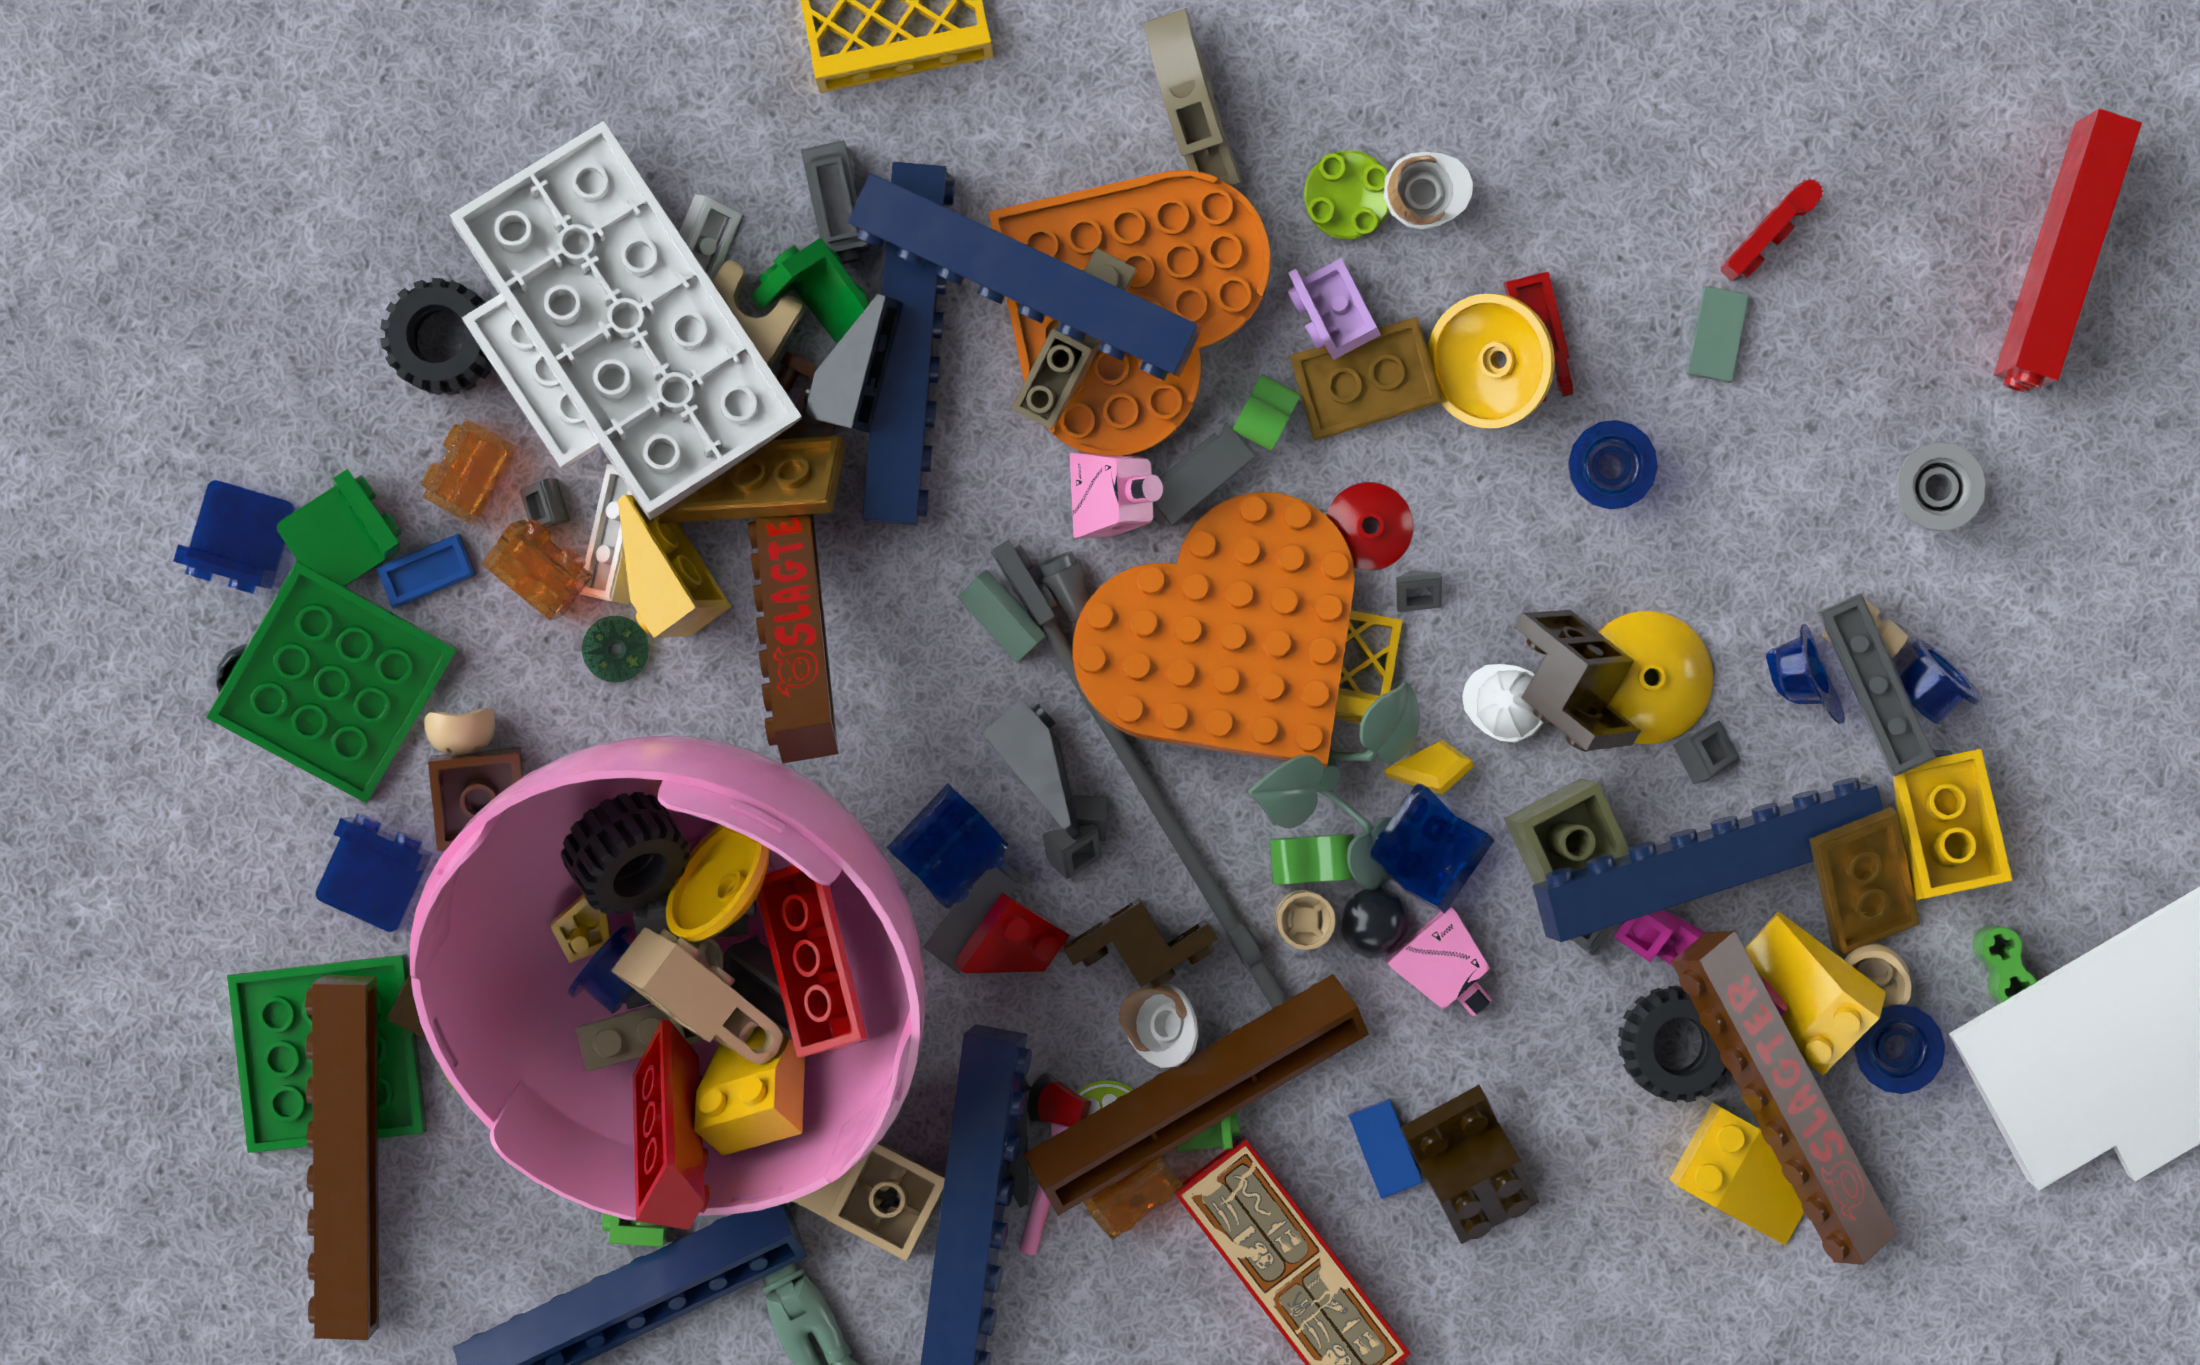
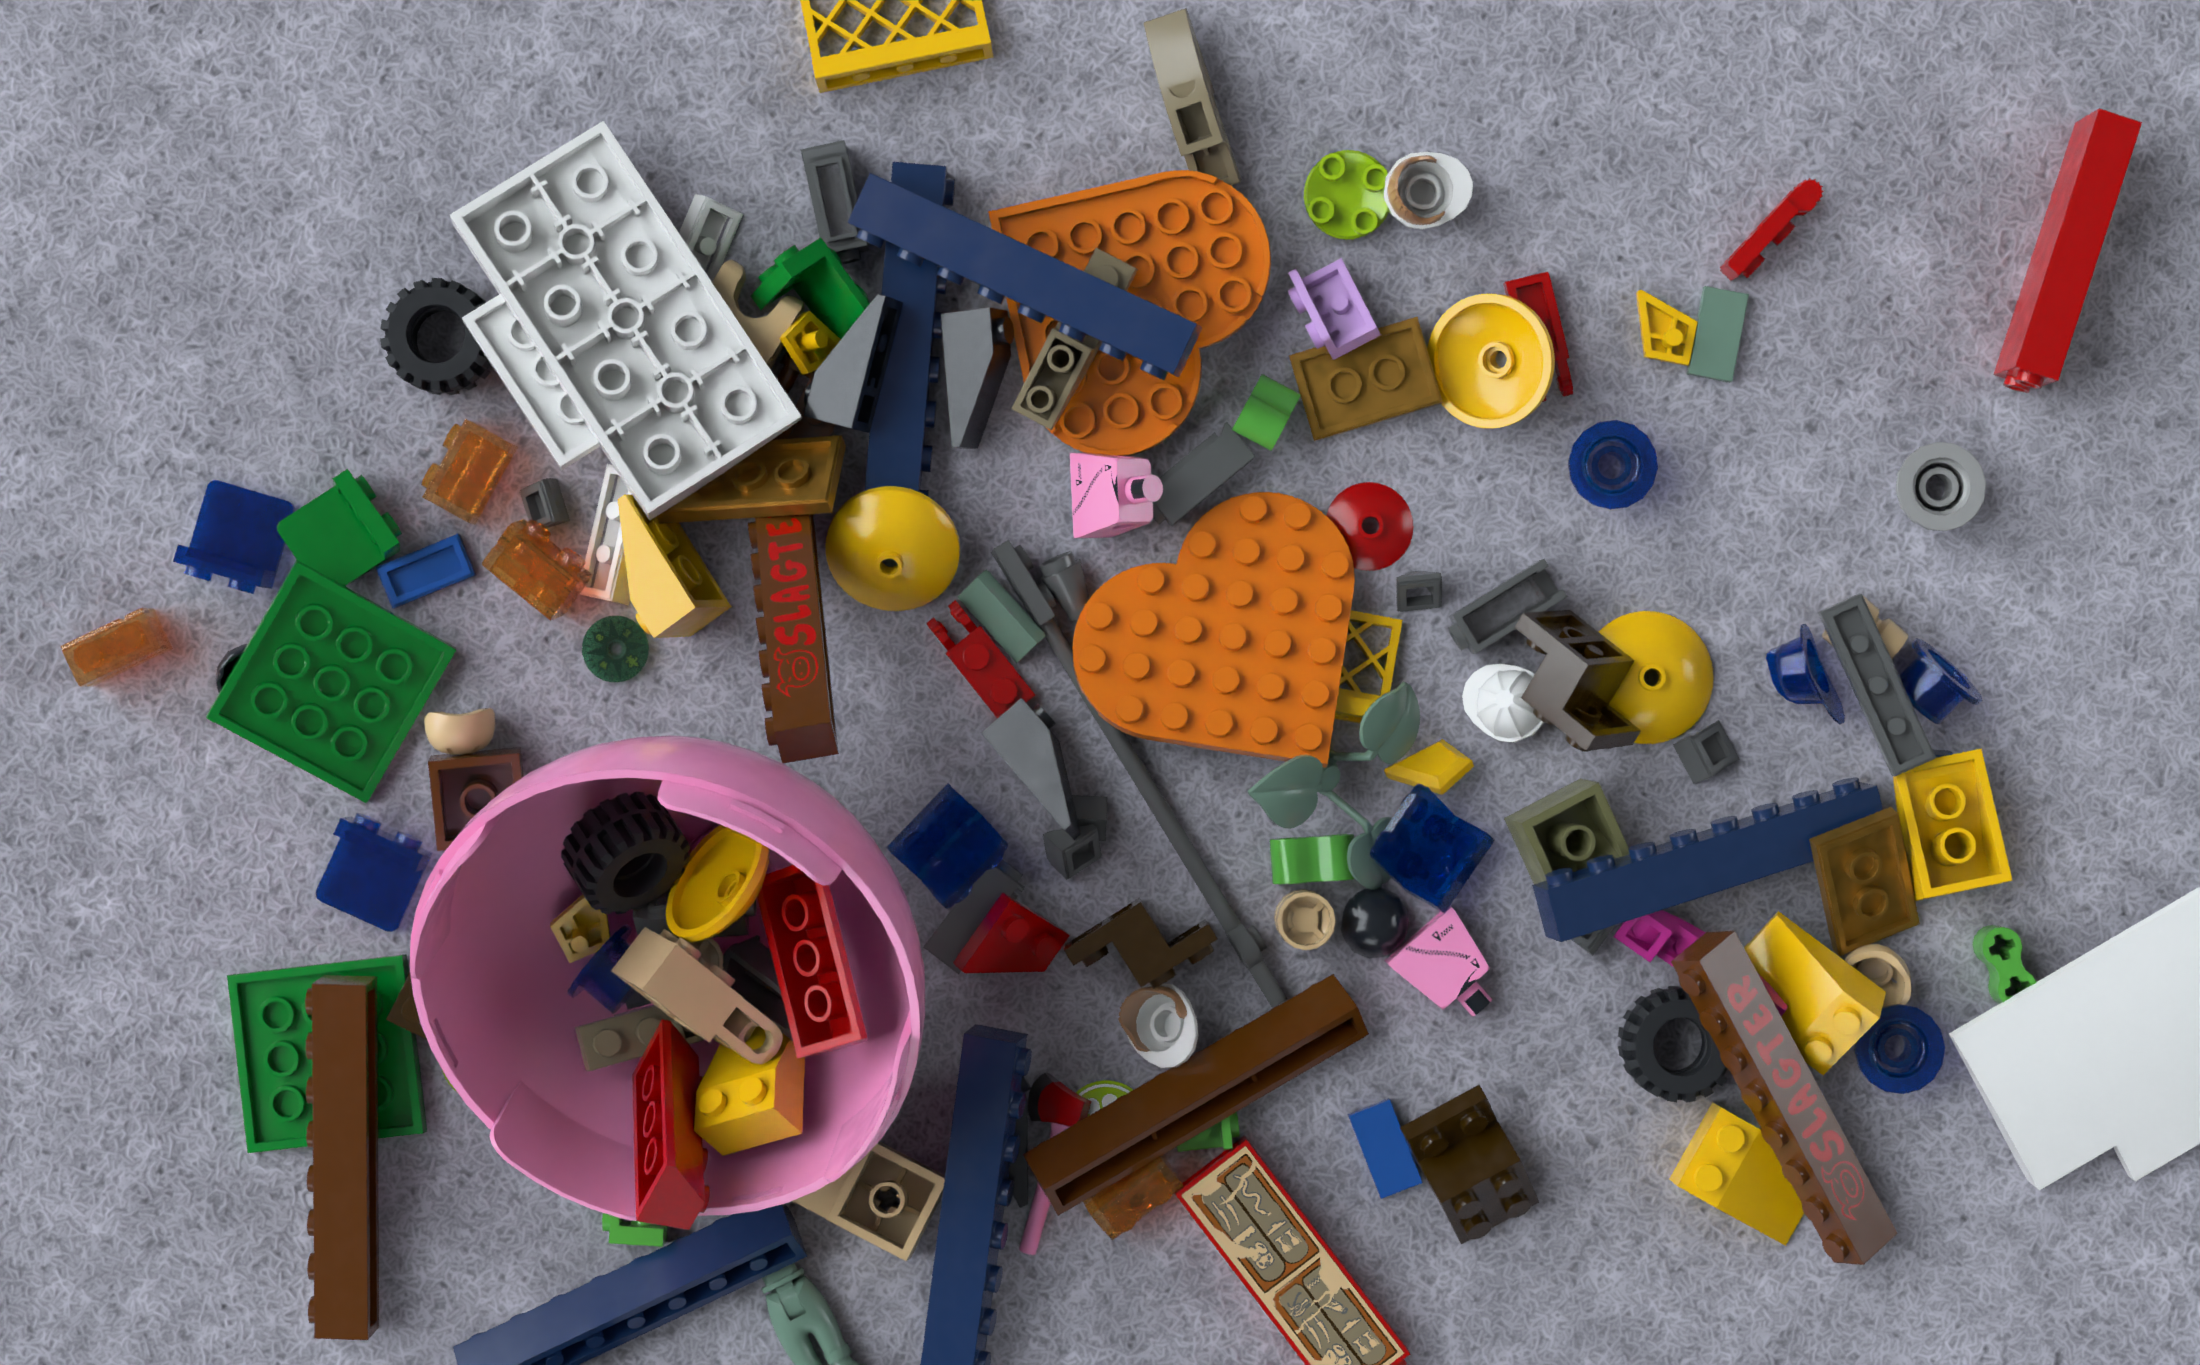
none -> clear orange brick [61,607,173,687]
none -> yellow piece [779,311,841,375]
none -> yellow dish [825,486,960,611]
none -> red hinge [926,600,1036,719]
none -> slope [941,307,1014,449]
none -> window [1447,559,1568,654]
none -> yellow piece [1636,290,1697,366]

